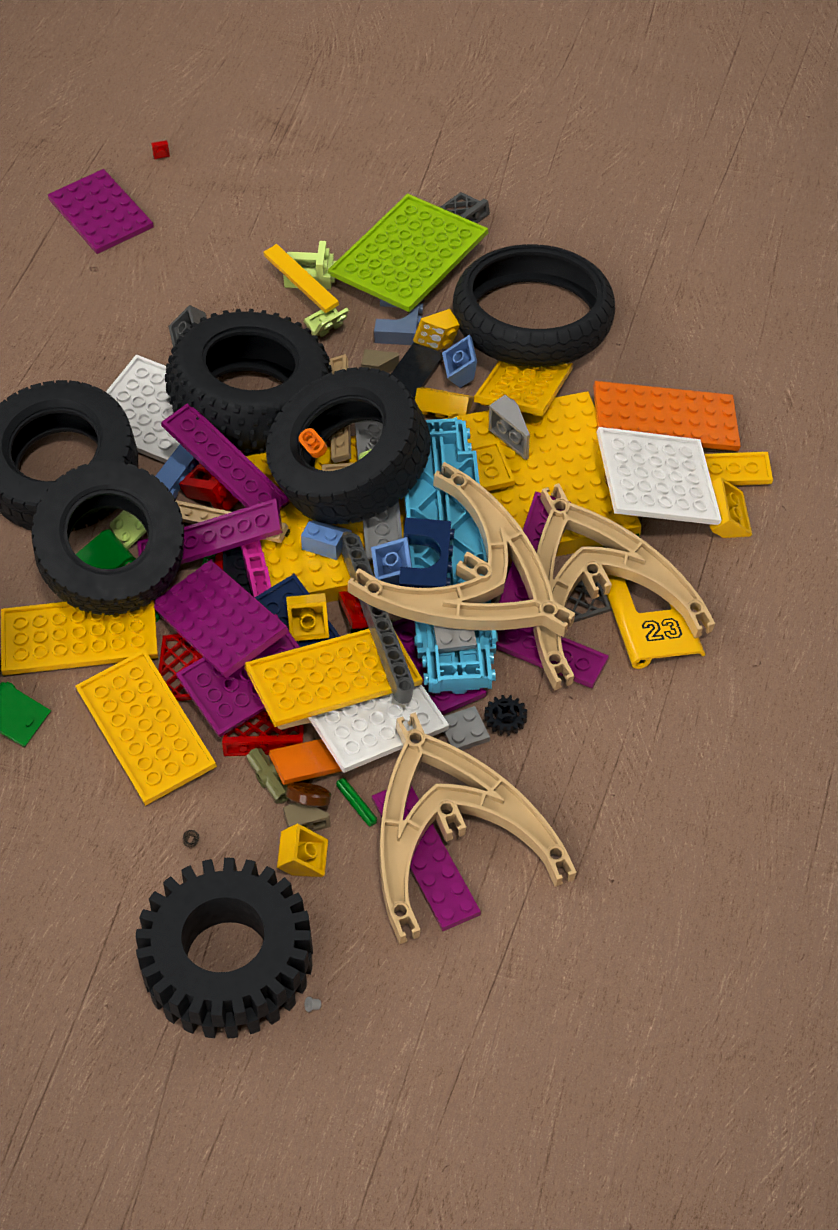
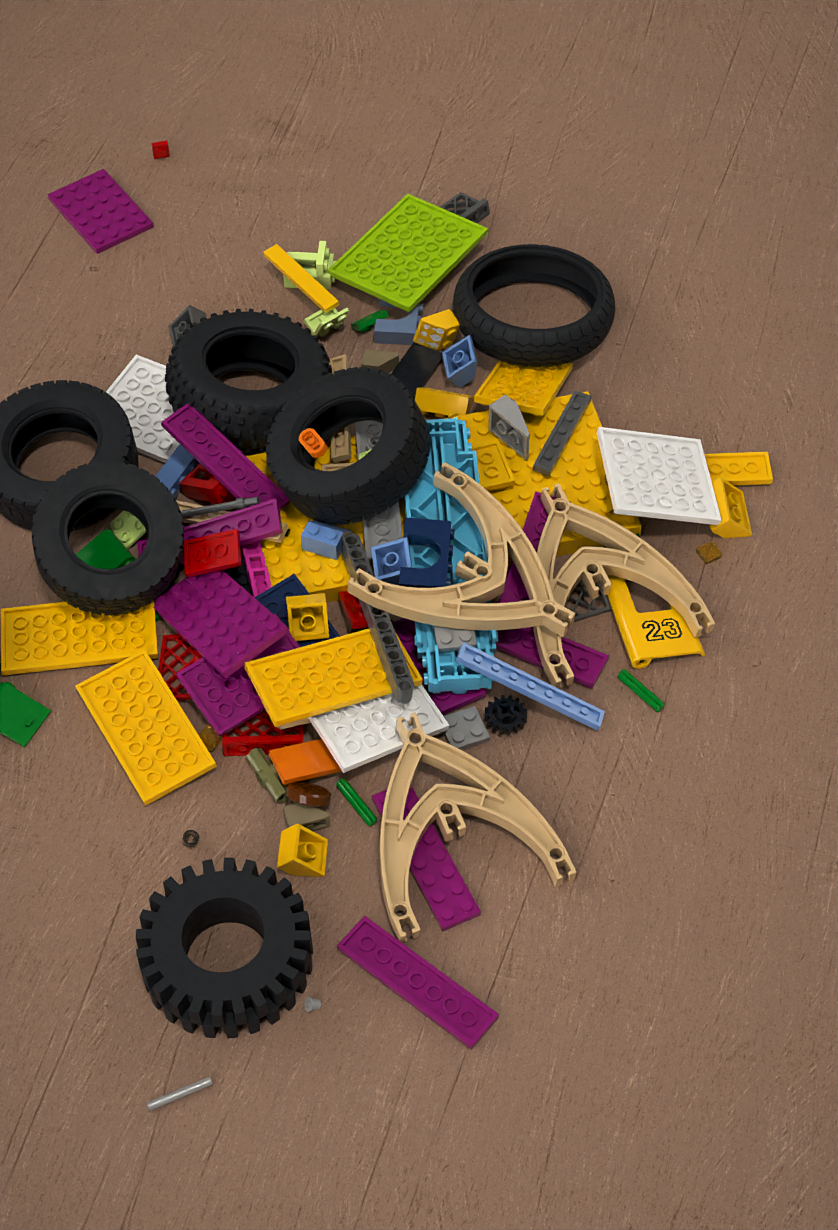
orange plate [593,381,741,451] -> none
none -> light grey bar [146,1077,213,1111]
none -> dark grey bar [181,496,260,518]
none -> red plate [184,529,241,577]
none -> clear yellow plate [199,724,221,753]
none -> magenta plate [337,915,499,1050]
none -> green plate [351,310,389,332]
none -> medium blue plate [455,642,605,730]
none -> dark grey plate [533,391,591,476]
none -> green axle [618,669,665,712]
none -> clear yellow tile [696,541,723,565]

